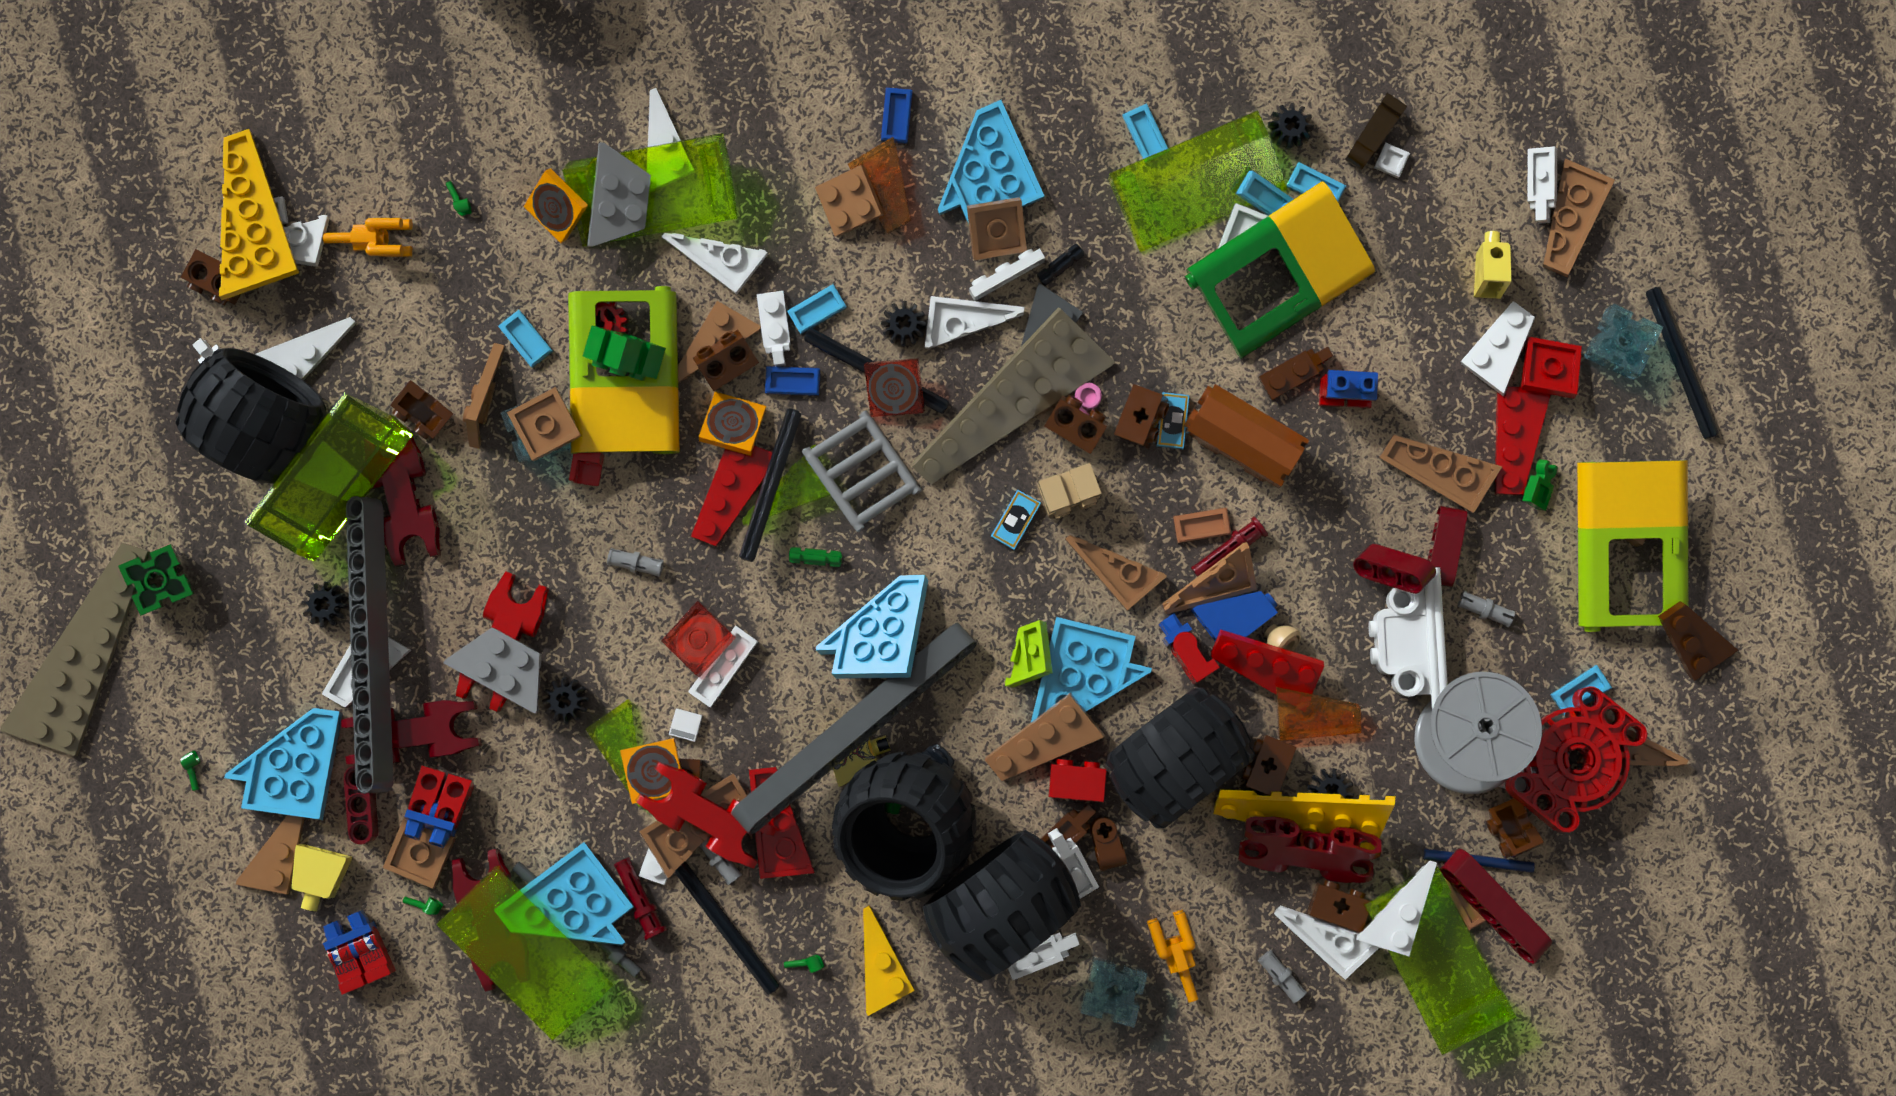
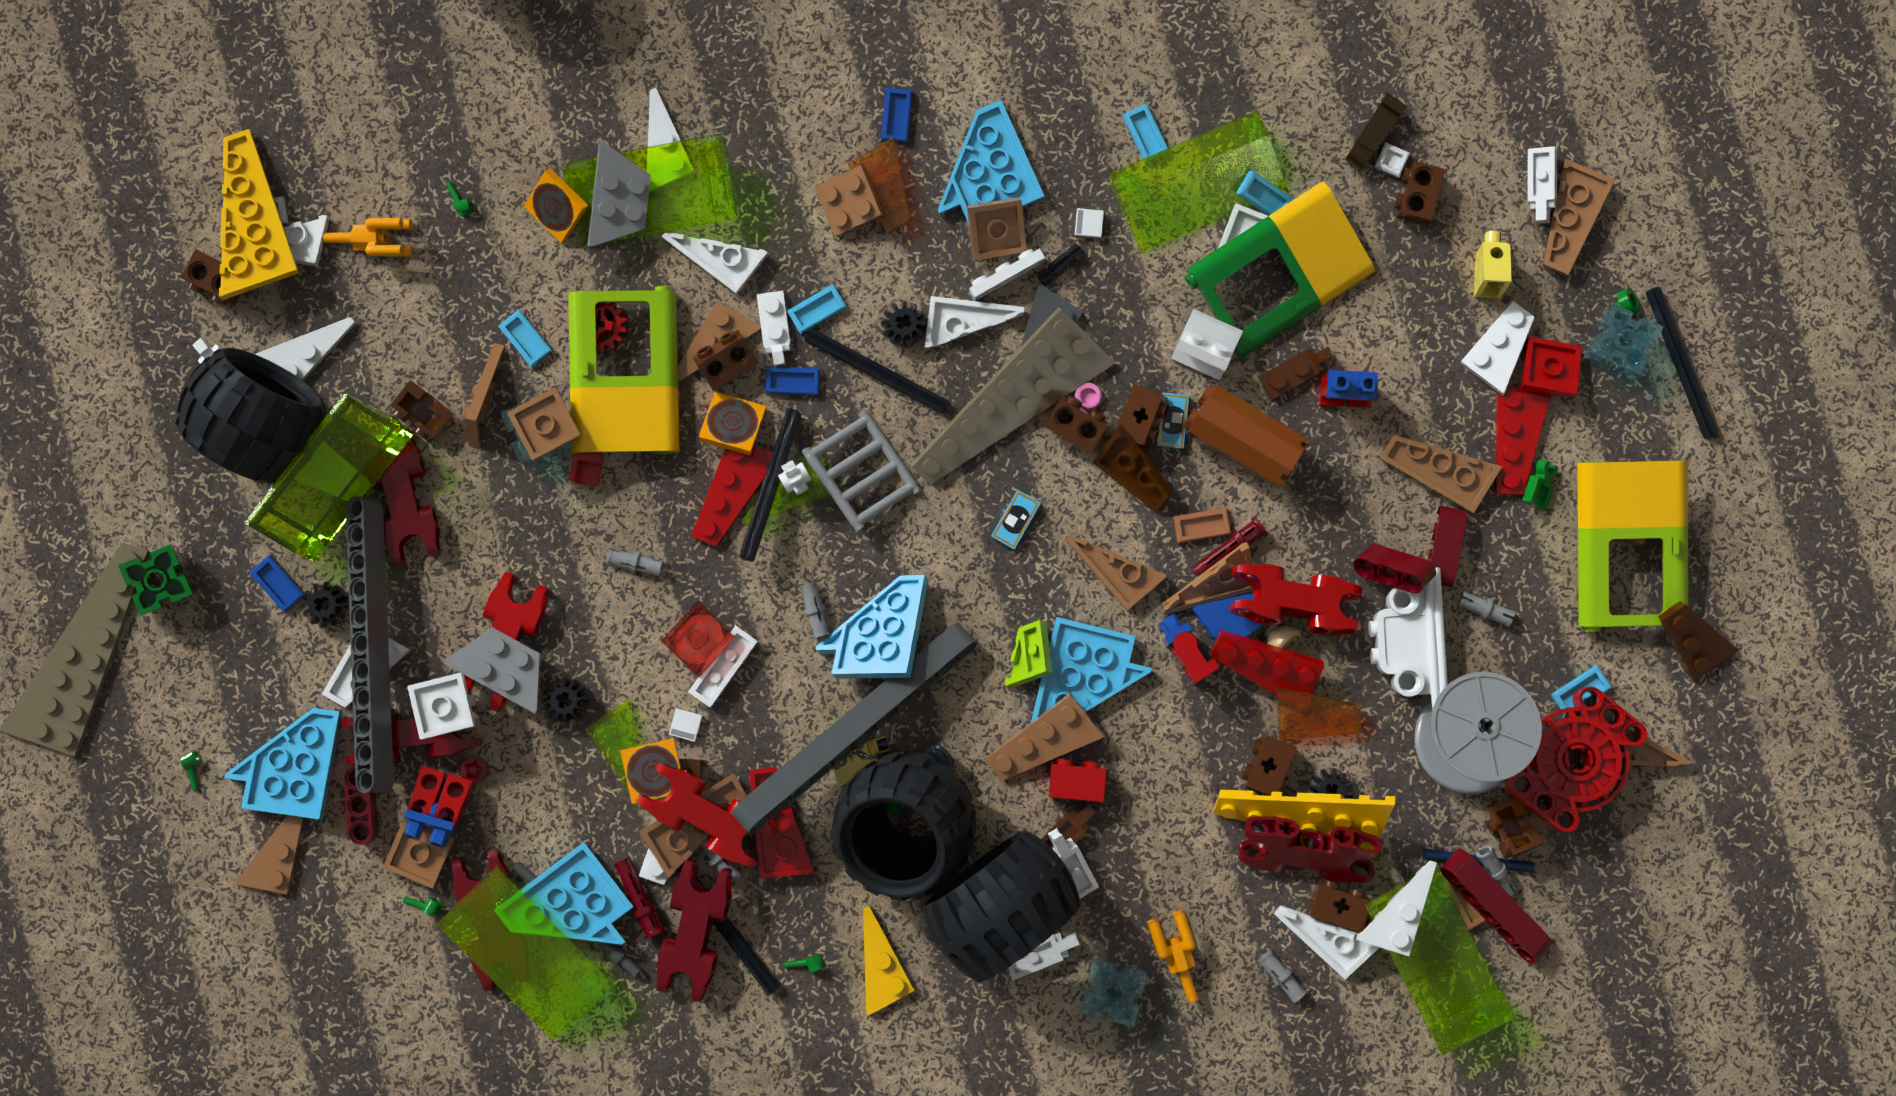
light yellow torso [292,844,352,911] -> none
hips [323,910,396,995] -> none
green brick [583,325,666,381] -> none
green axle [789,547,842,567] -> none
tile [864,358,925,417] -> none
tan brick [1037,463,1101,519] -> none
reddish brown piece [1090,816,1127,871] -> none
black tyre [1106,688,1255,829] -> none
black gear [1267,103,1314,150] -> none
medium azure tile [1286,162,1346,201] -> none
none -> blue tile [249,555,306,613]
none -> white bracket [407,672,476,740]
none -> dark red tile [460,756,489,784]
none -> dark red piece [657,858,732,1002]
none -> white gear [778,460,811,495]
none -> light grey pin [800,582,830,638]
none -> white tile [1074,208,1104,239]
none -> reddish brown wing [1092,424,1173,512]
none -> white bracket [1171,309,1243,380]
none -> red piece [1230,563,1362,636]
none -> reddish brown brick [1394,161,1446,226]
none -> light grey pin [1476,845,1516,896]
none -> green tile [1612,288,1641,317]

